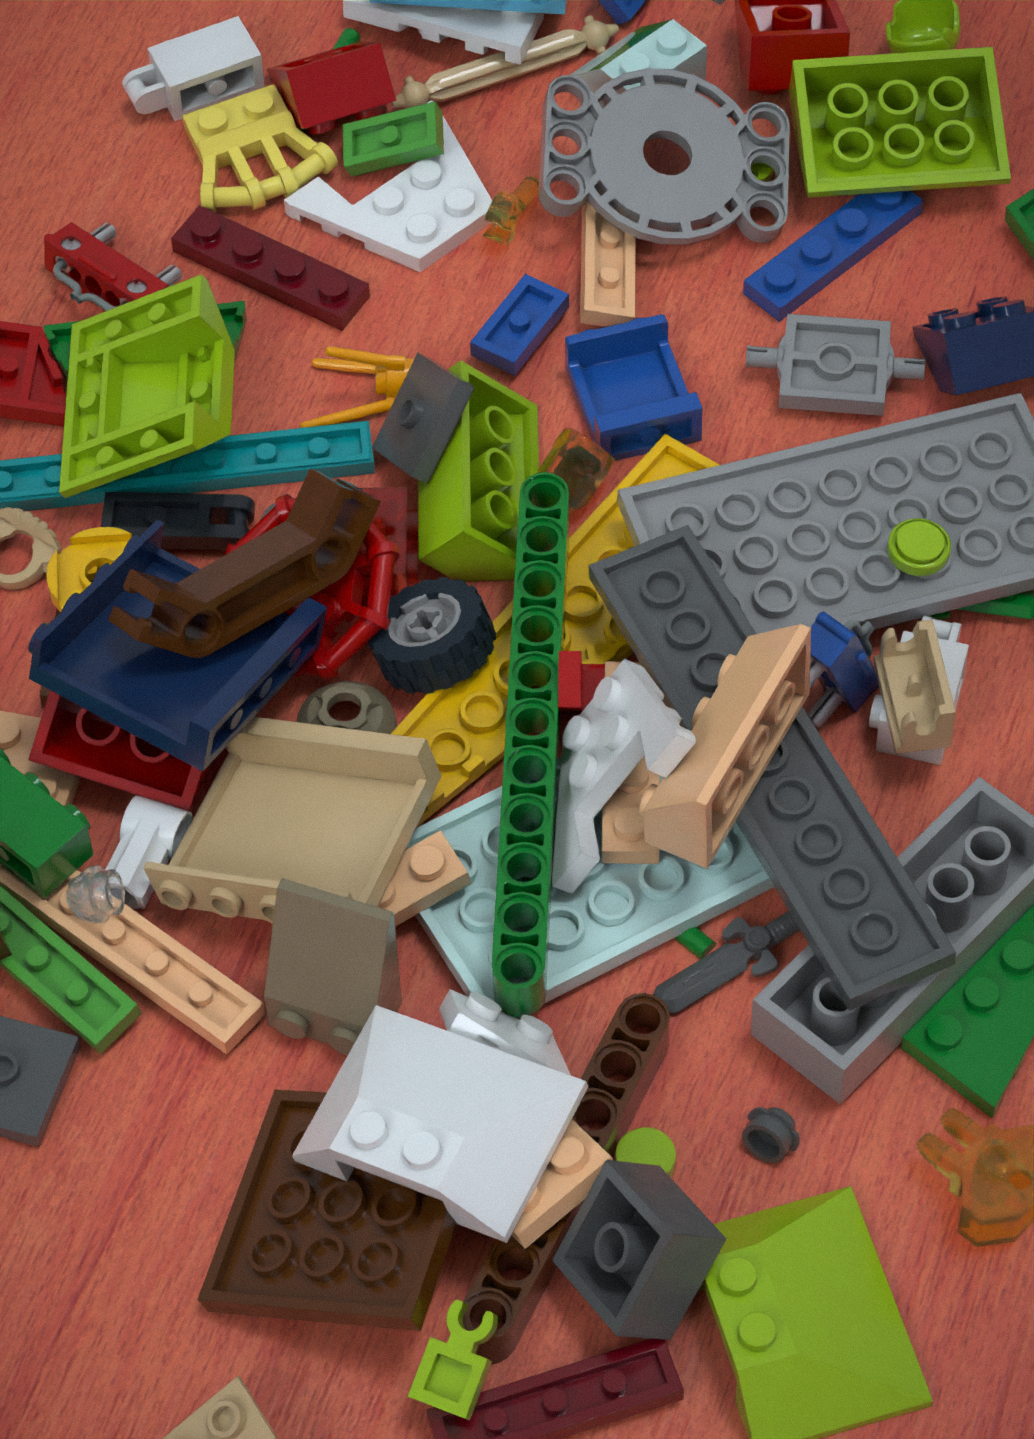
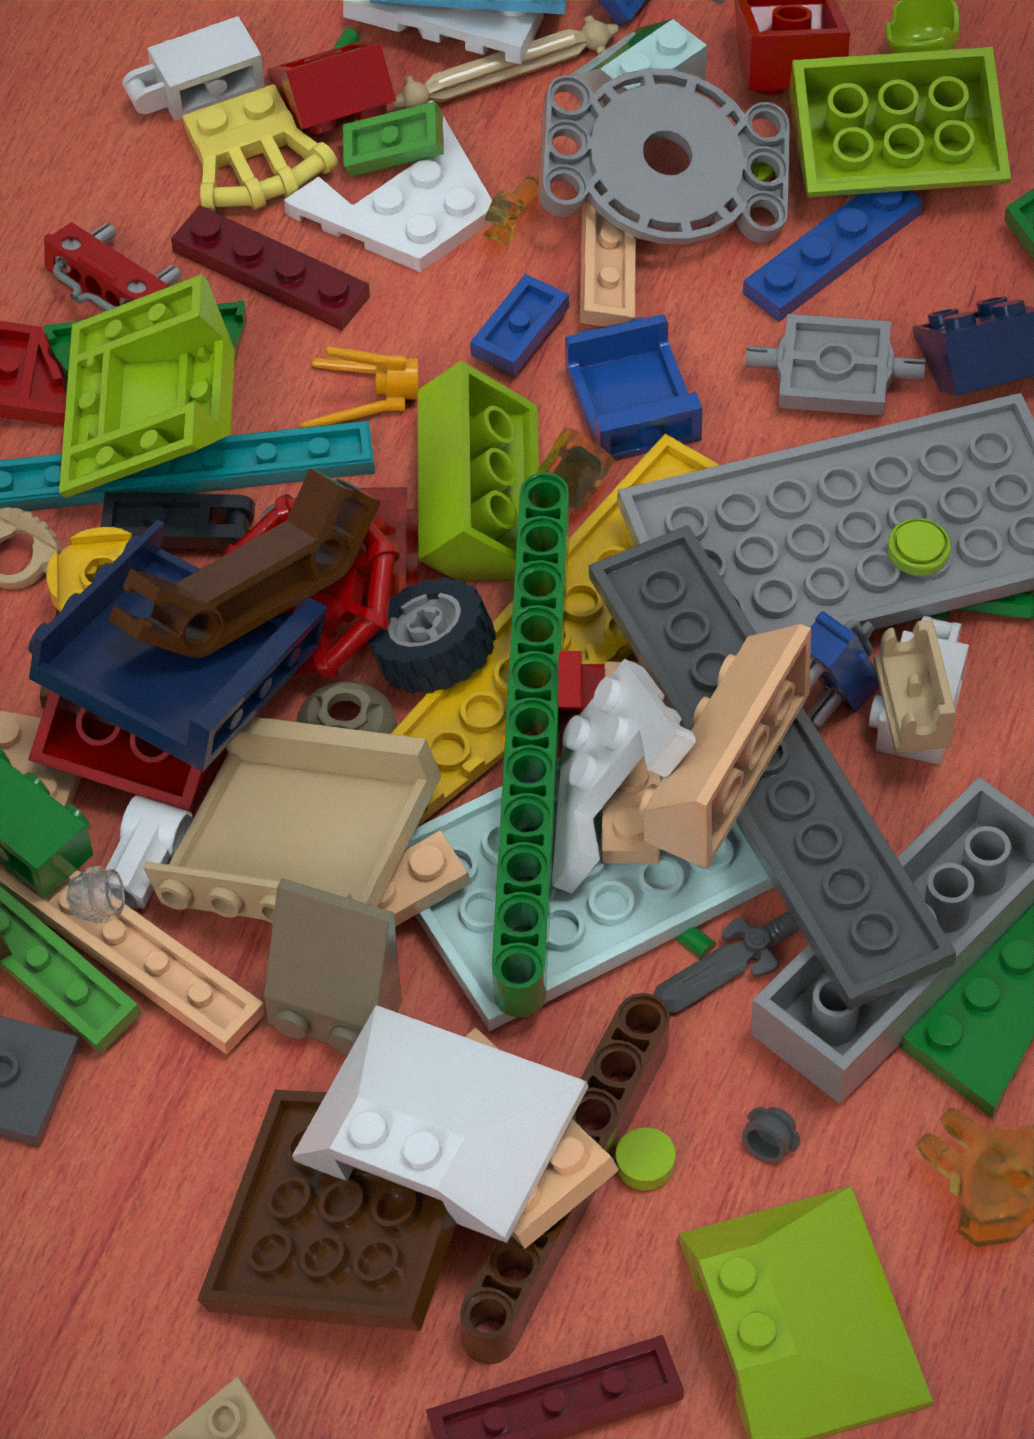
dark grey plate [372,352,474,483] -> none
lime plate [408,1299,498,1421] -> none
white wing [439,989,571,1076] -> none
dark grey brick [552,1160,726,1340] -> none

